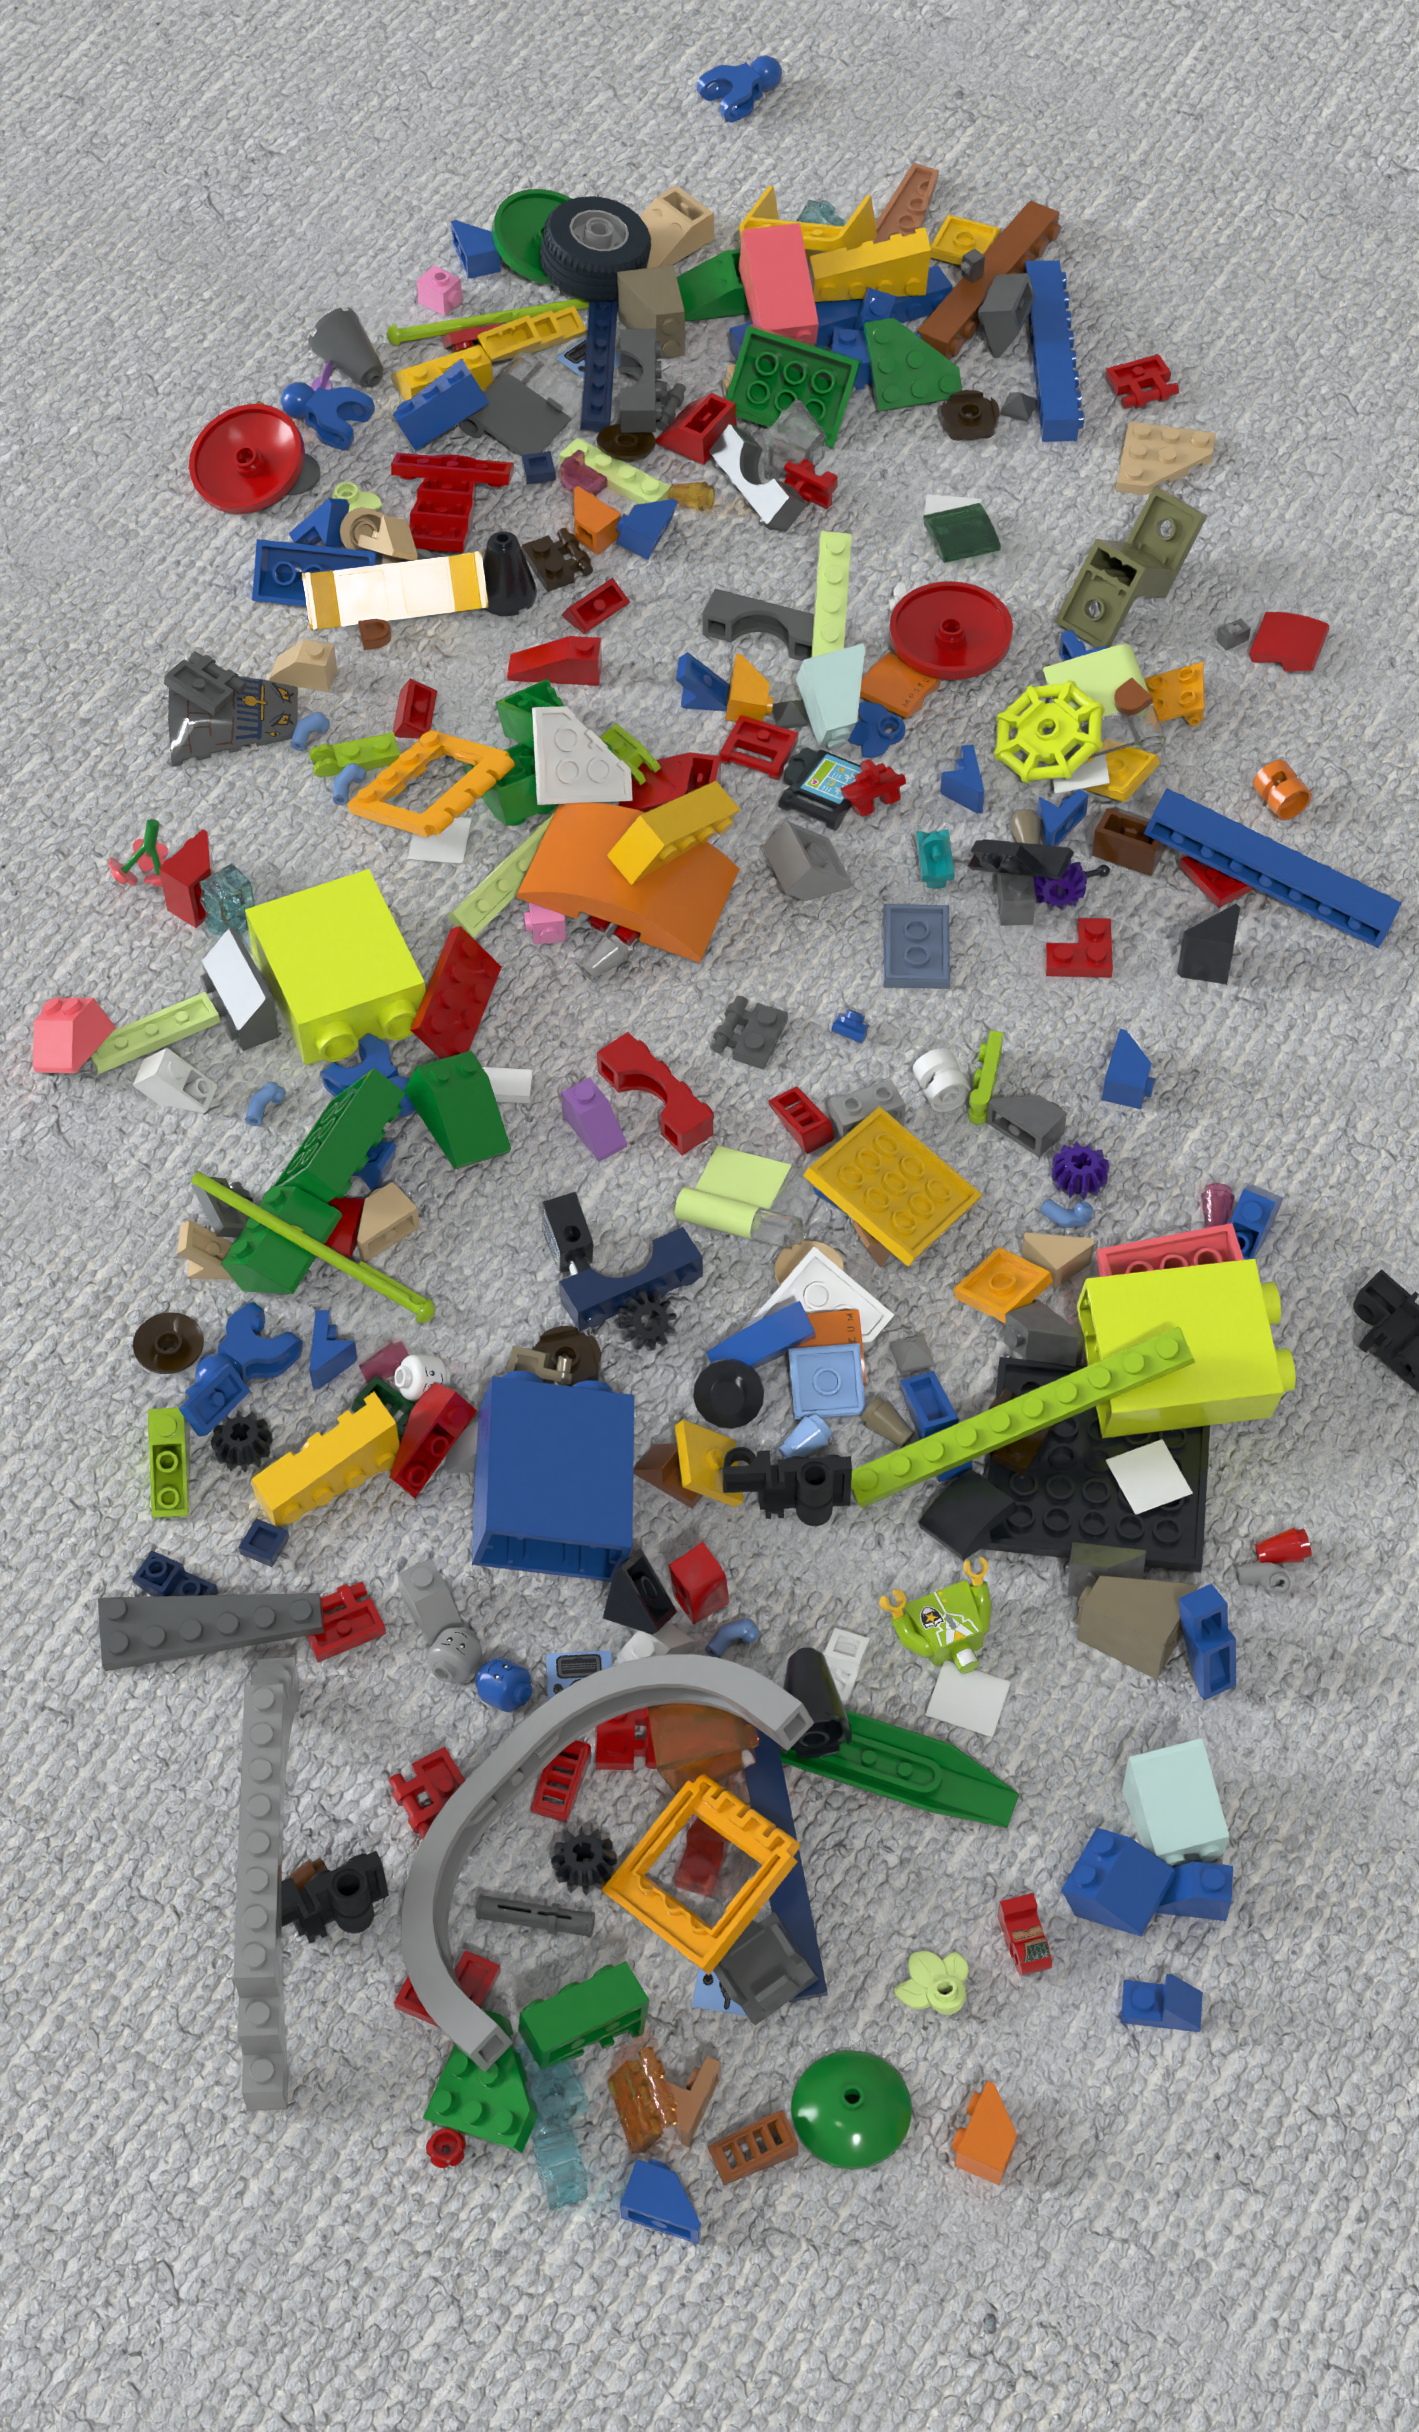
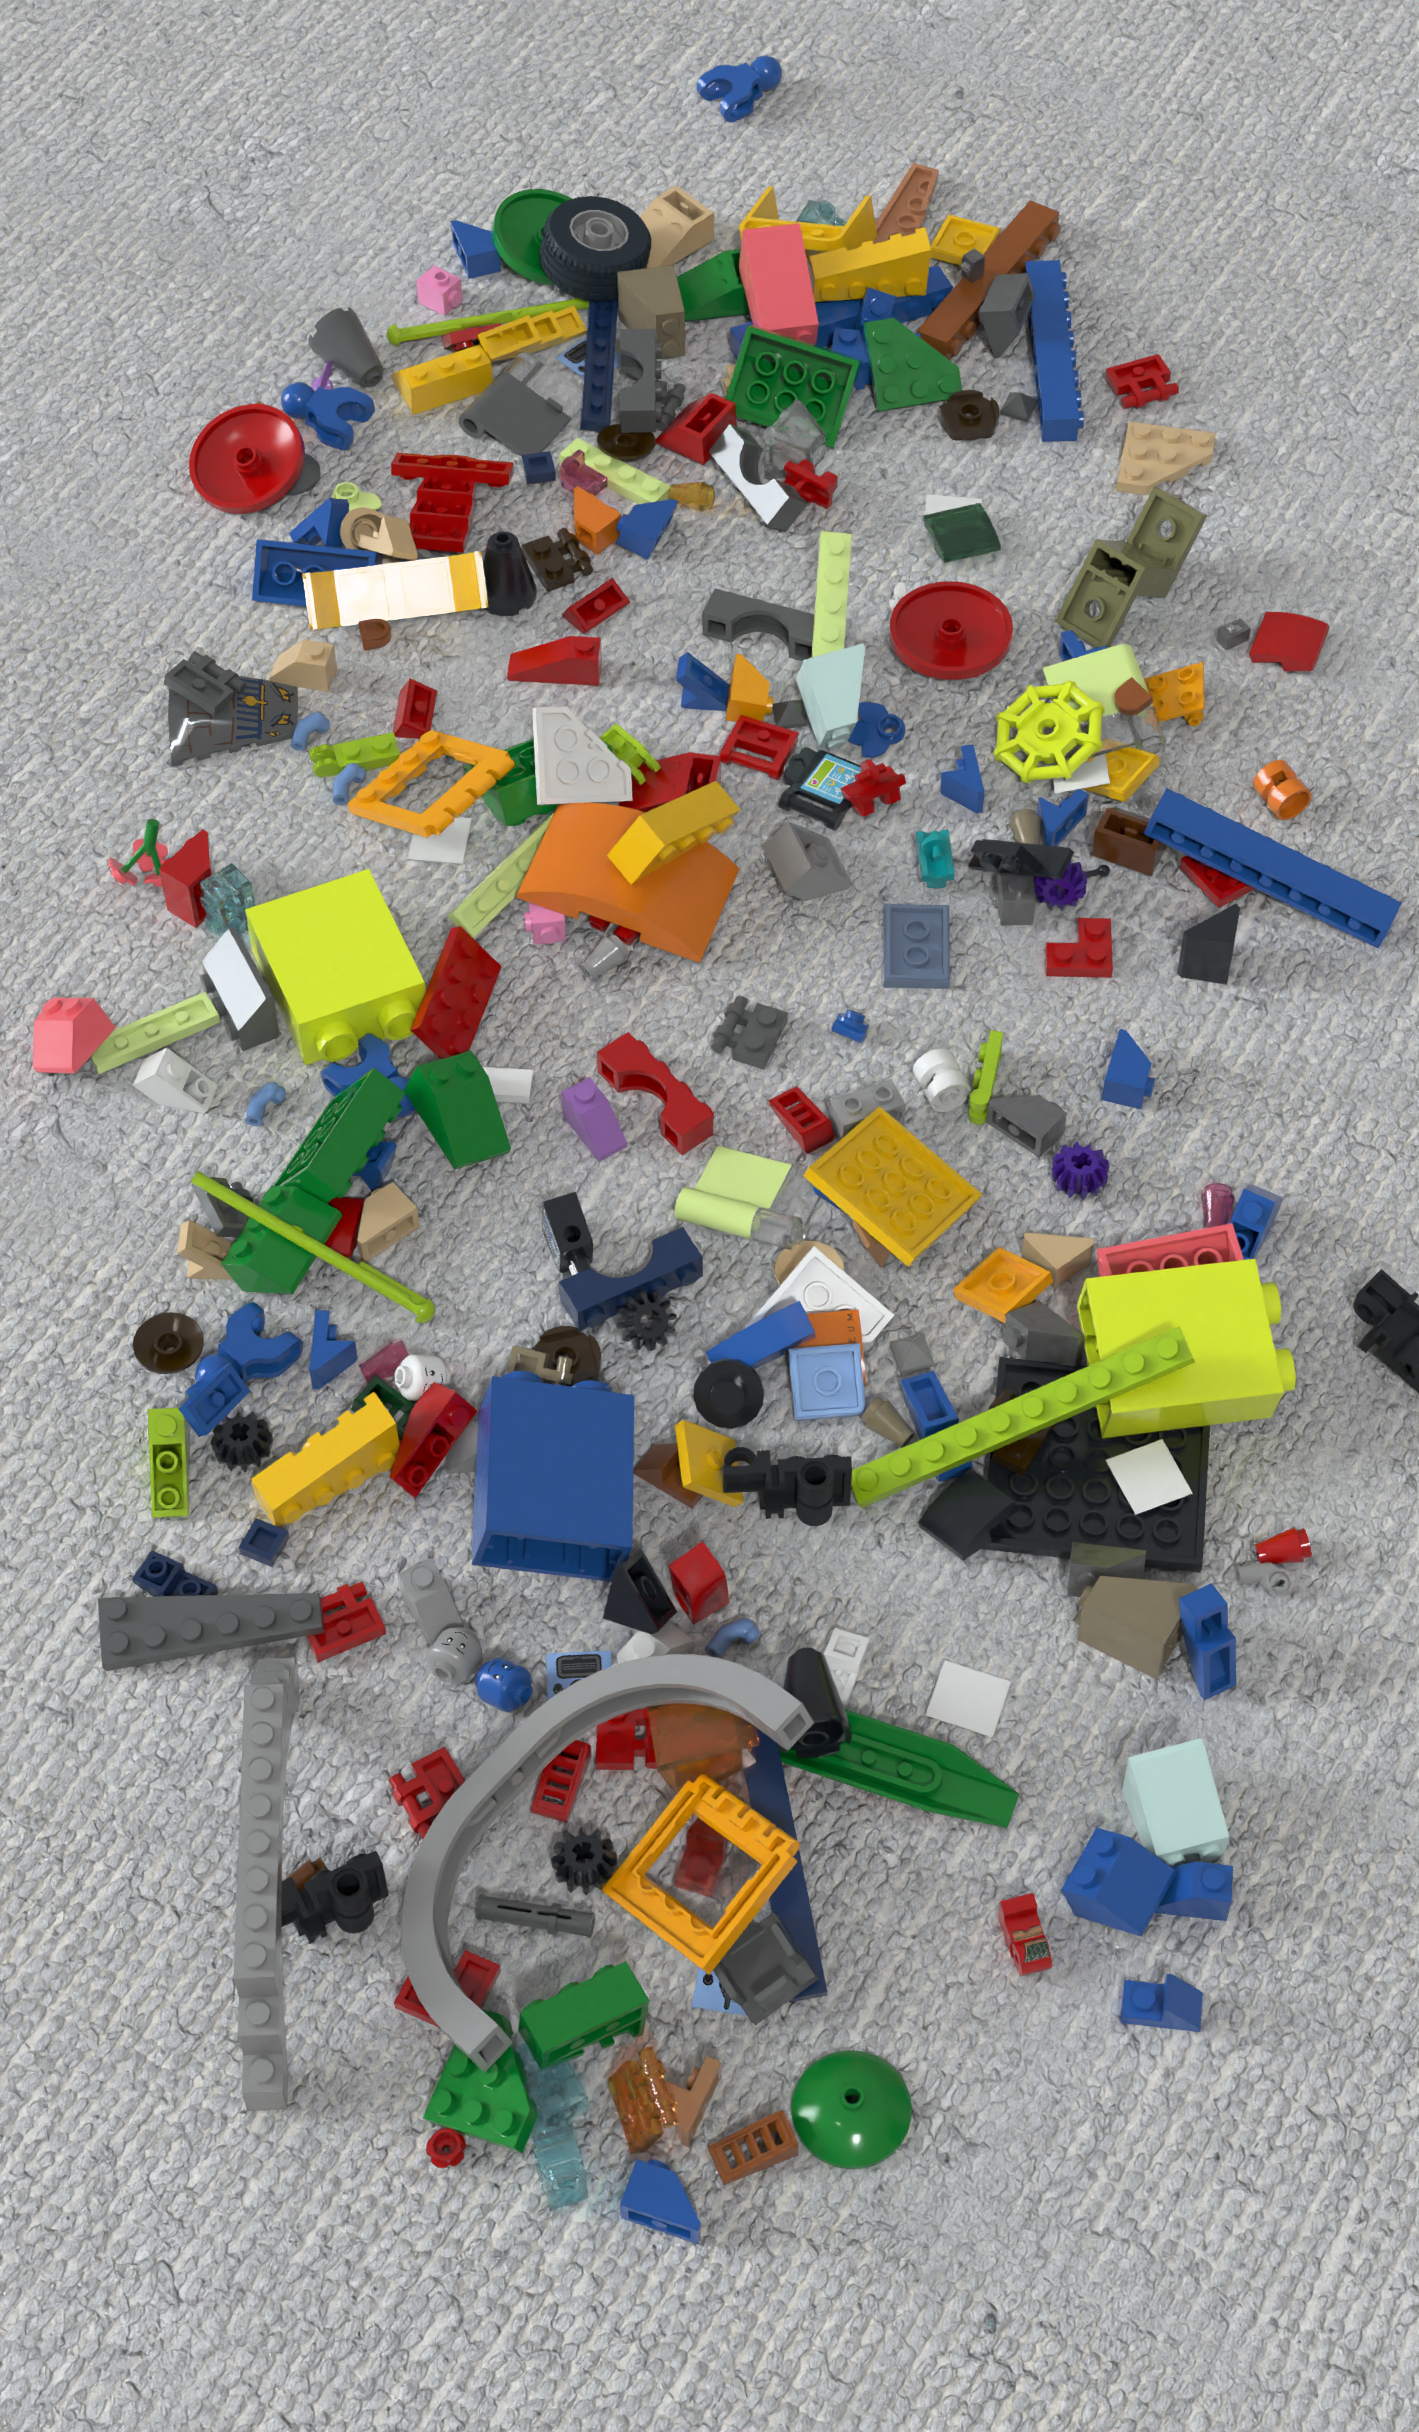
blue wedge [393,358,489,451] -> none
green wedge [495,678,564,749] -> none
light blue cone [778,1414,832,1459] -> none
orange slope [860,652,941,719] -> none
lime torso [879,1557,992,1674] -> none
yellowish green plate [893,1951,969,2015] -> none
orange slope [951,2081,1017,2186] -> none
medium blue arm [1040,1199,1094,1228] -> none

